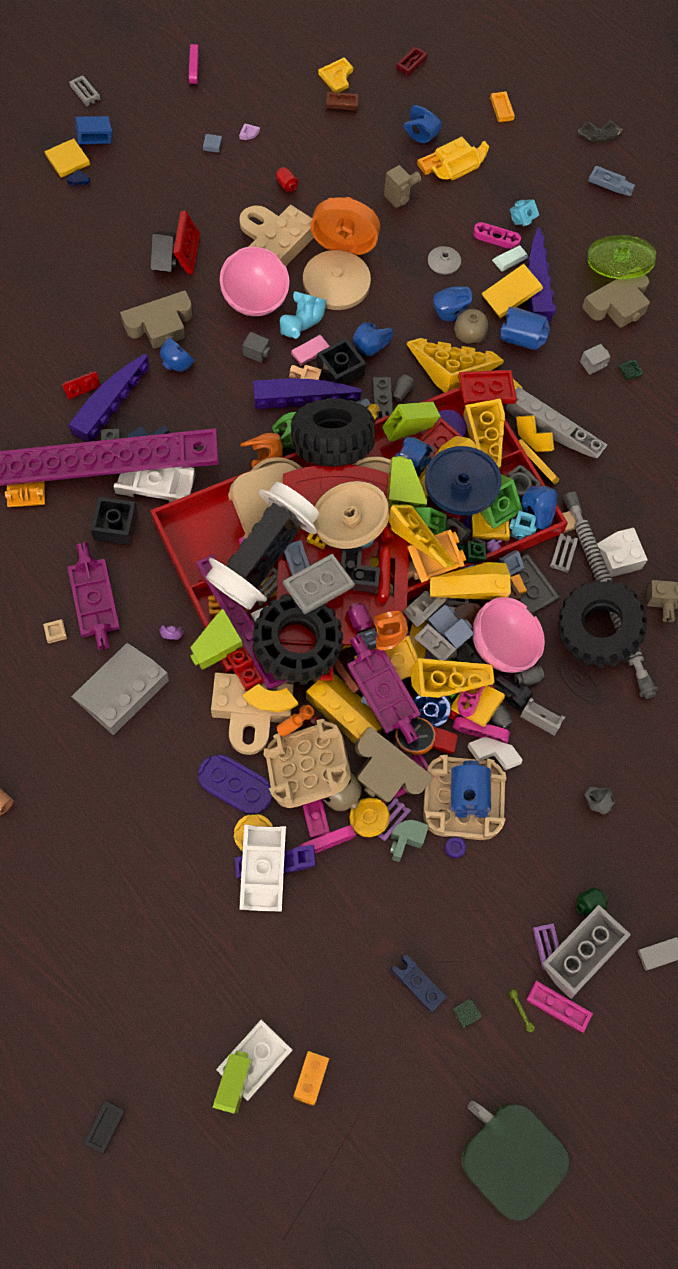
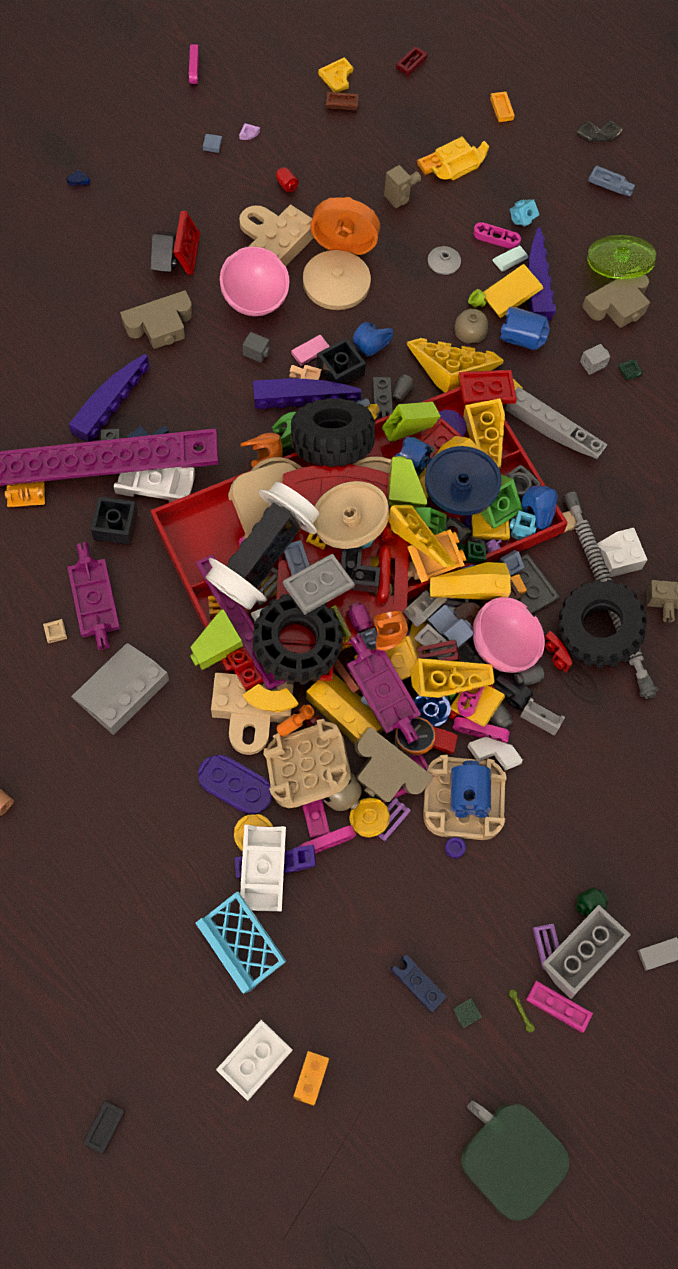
yellow tile [45,139,90,178] -> none
red hinge [62,371,101,399] -> none
light grey tile [69,75,101,106] -> none
blue brick [75,116,112,144] -> none
medium lavender plate [159,625,184,640] -> none
blue cylinder [160,337,195,372] -> none
lime slope [213,1051,252,1114] -> none
medium azure animal [280,291,327,339] -> none
sand green brick [390,820,429,862] -> none
blue helmet [404,105,442,143] -> none
blue helmet [433,286,472,321] -> none
yellow tile [516,415,554,452] -> none
yellow tile [519,439,559,485] -> none
light grey tile [550,533,578,573] -> none
dark grey piece [585,787,616,814] -> none
none -> medium azure fence [196,892,287,994]
none -> clear neon green piece [331,605,351,643]
none -> dark red tile [417,640,460,661]
none -> lime tile [468,289,486,308]
none -> red slope [544,631,572,672]

